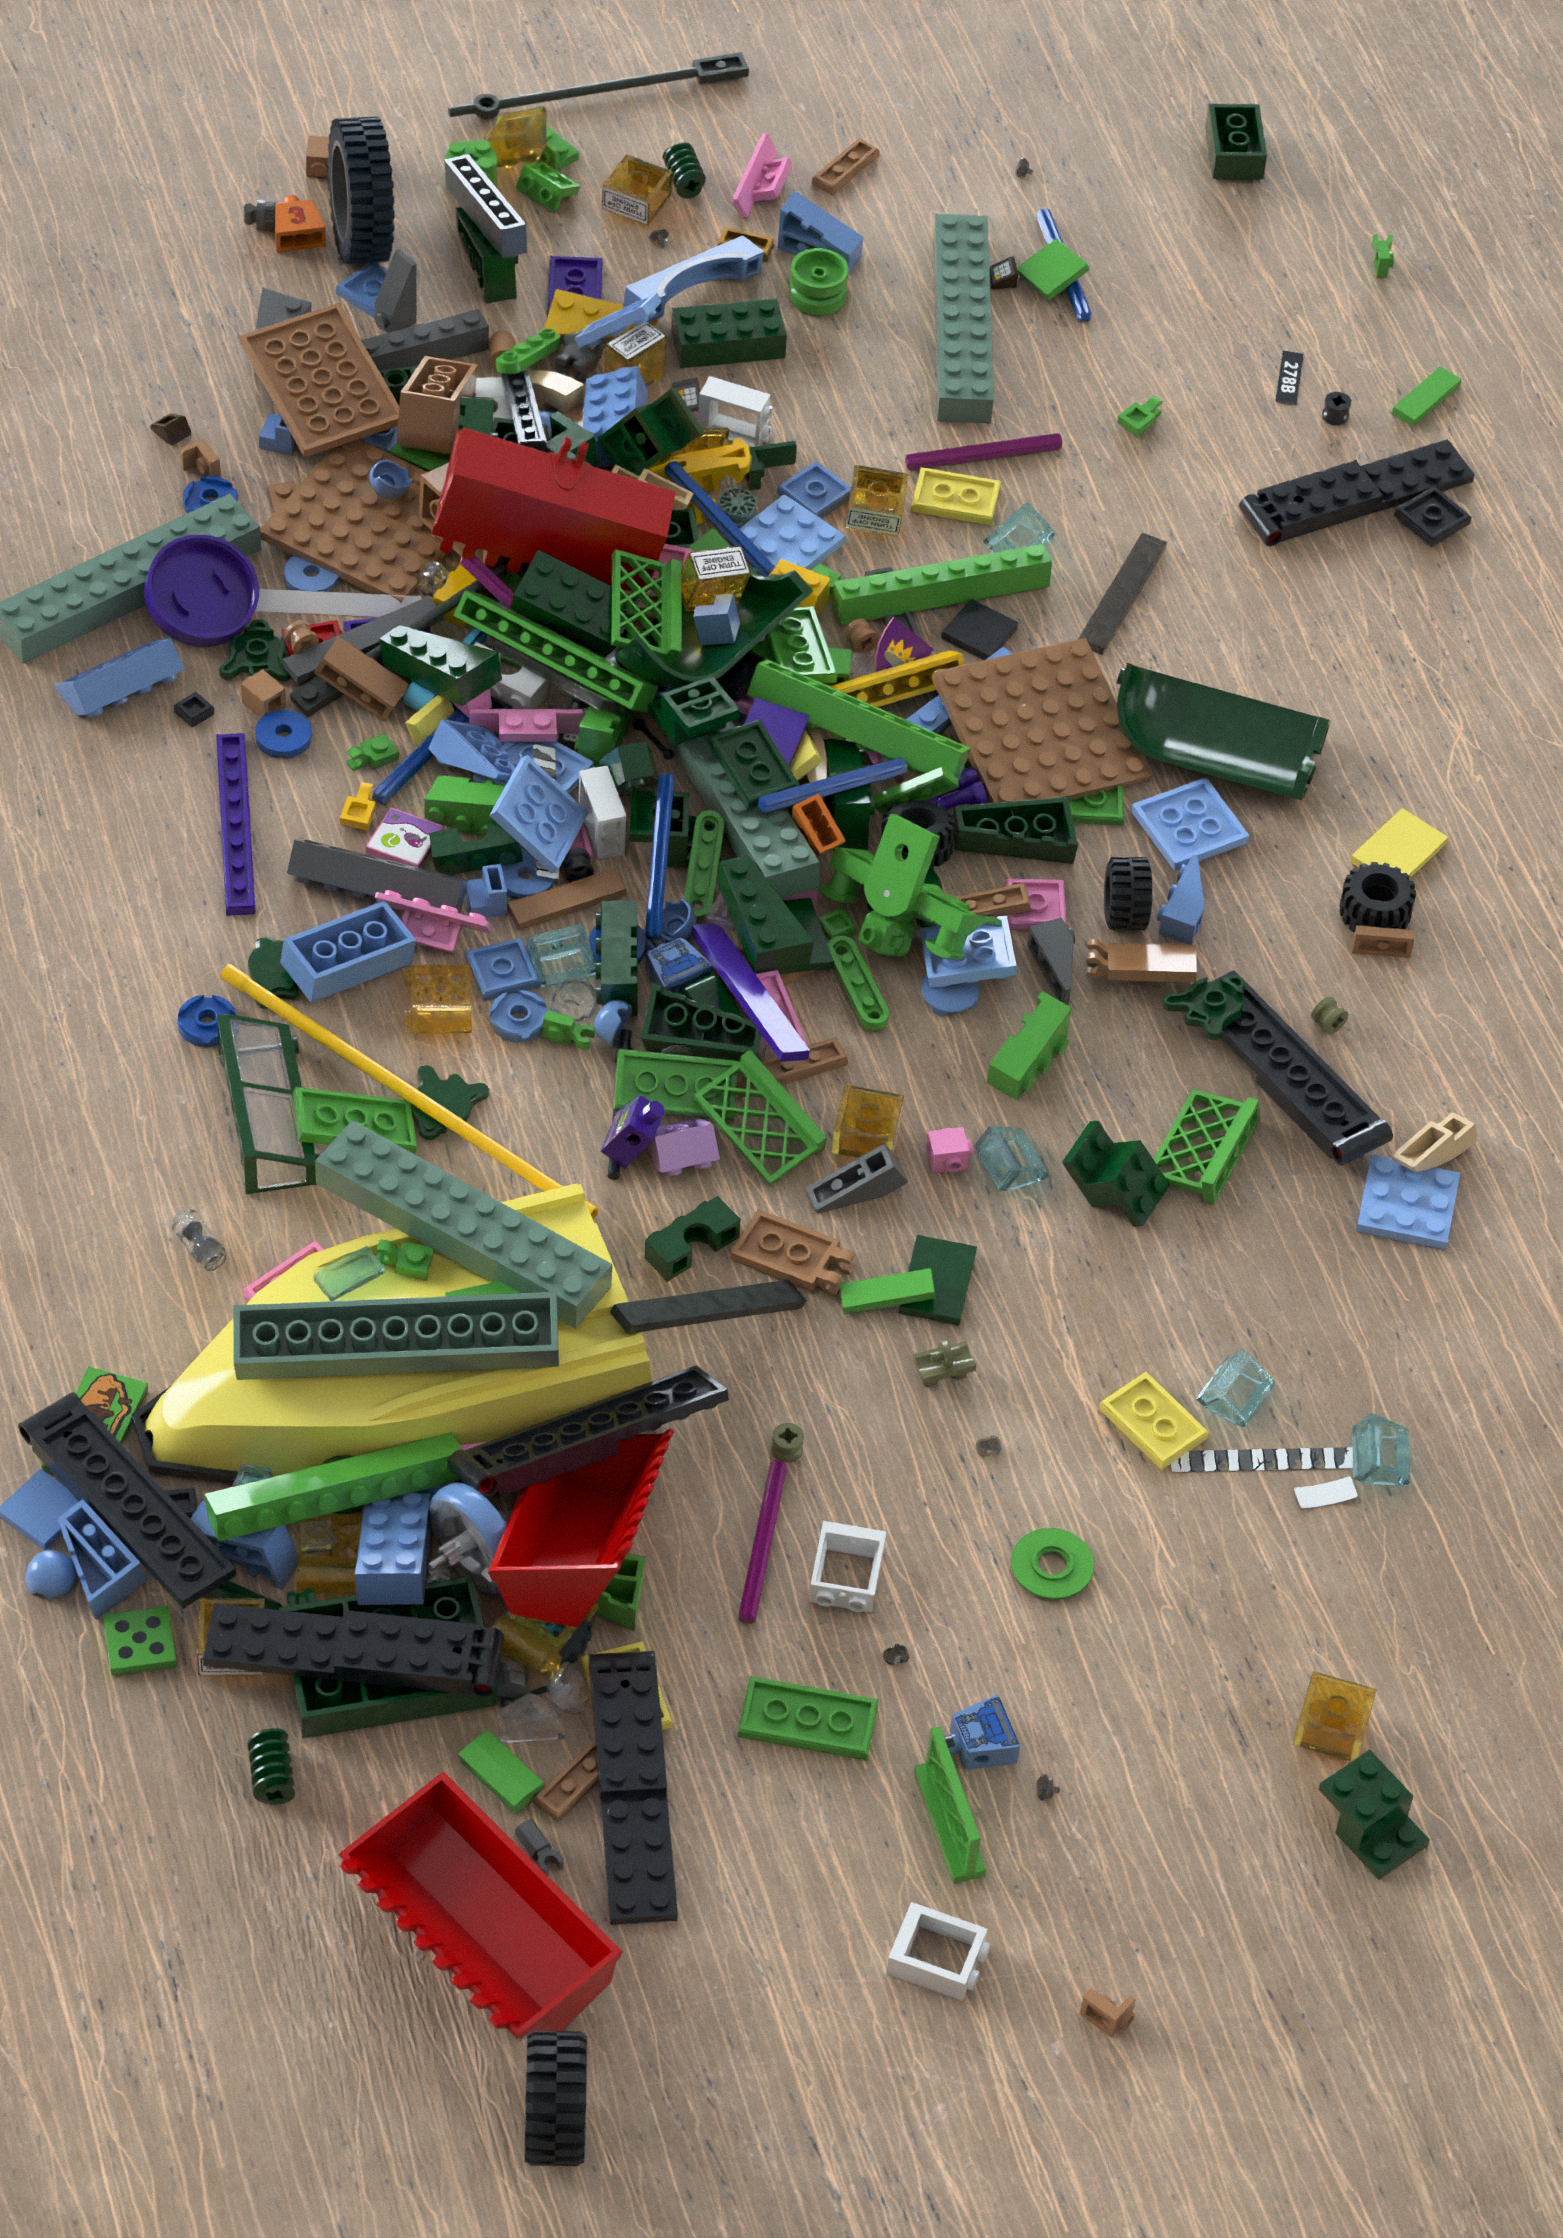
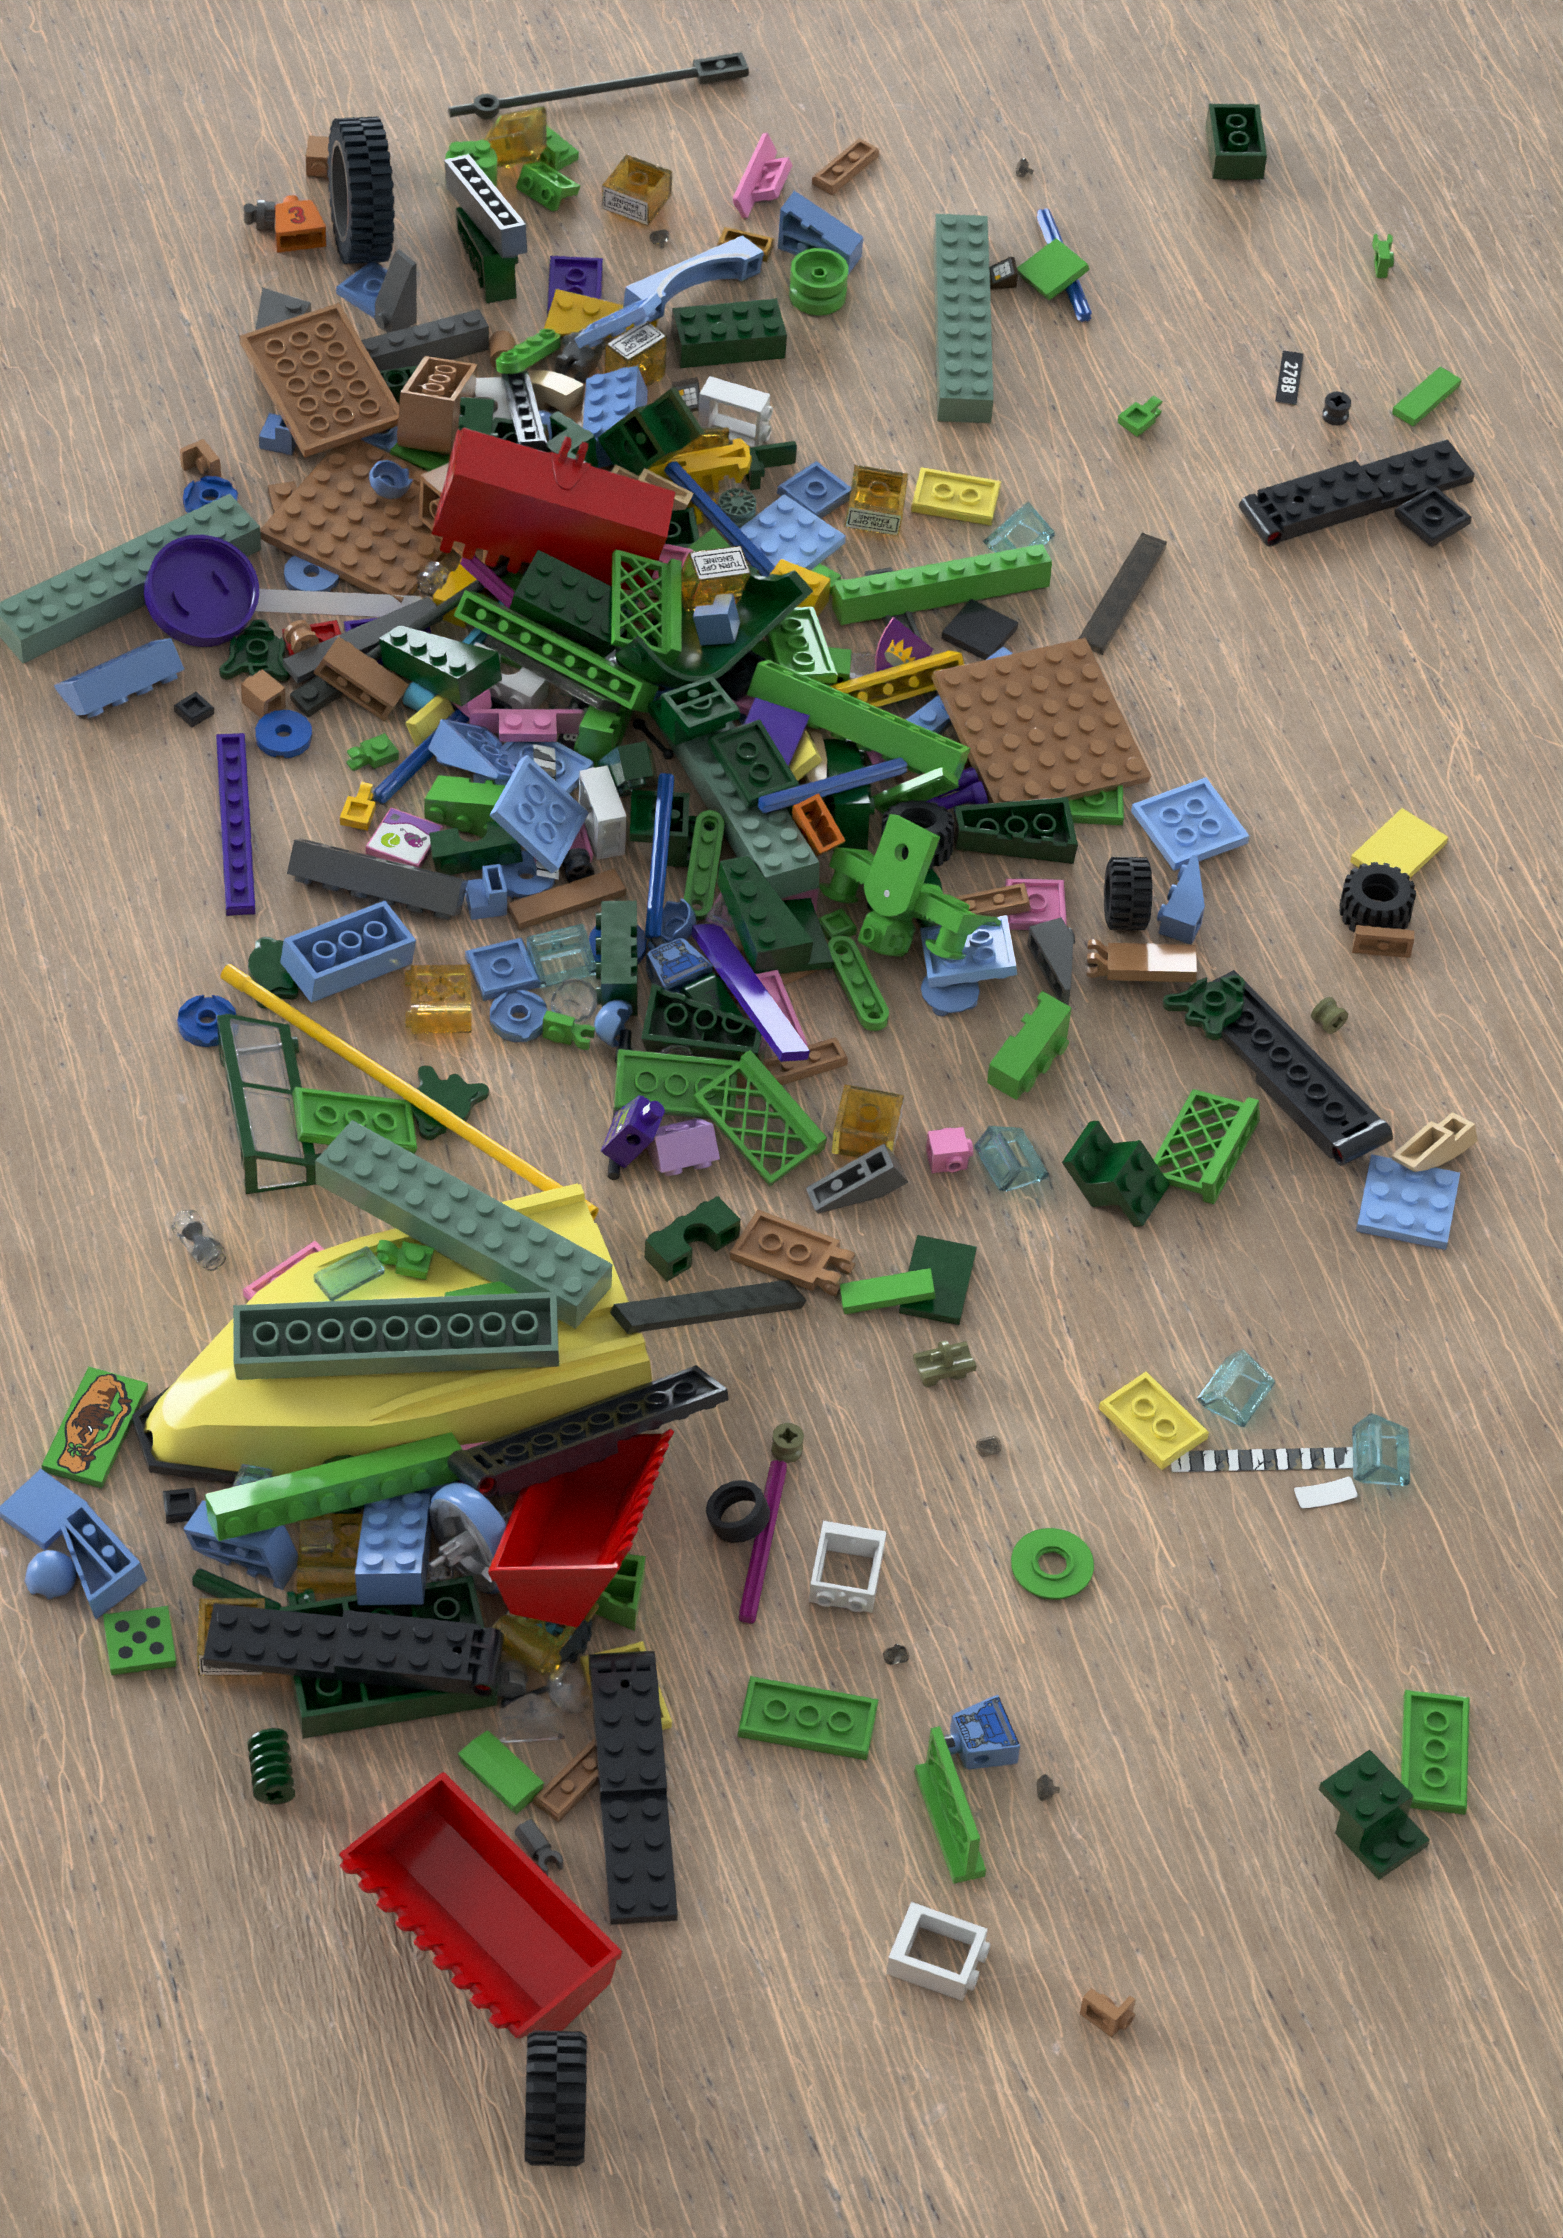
black hinge [18,1392,237,1609] -> none
dark brown slope [150,413,192,445] -> none
bright pink bracket [375,890,492,954] -> none
dark green piece [662,142,706,199] -> none
medium nougat wheel [844,618,879,654] -> none
magenta axle [905,433,1063,470] -> none
dark green panel [1117,663,1331,800] -> none
clear yellow brick [1293,1671,1376,1762] -> none
none -> black tyre [706,1480,770,1543]
none -> bright green tile [1400,1690,1470,1815]

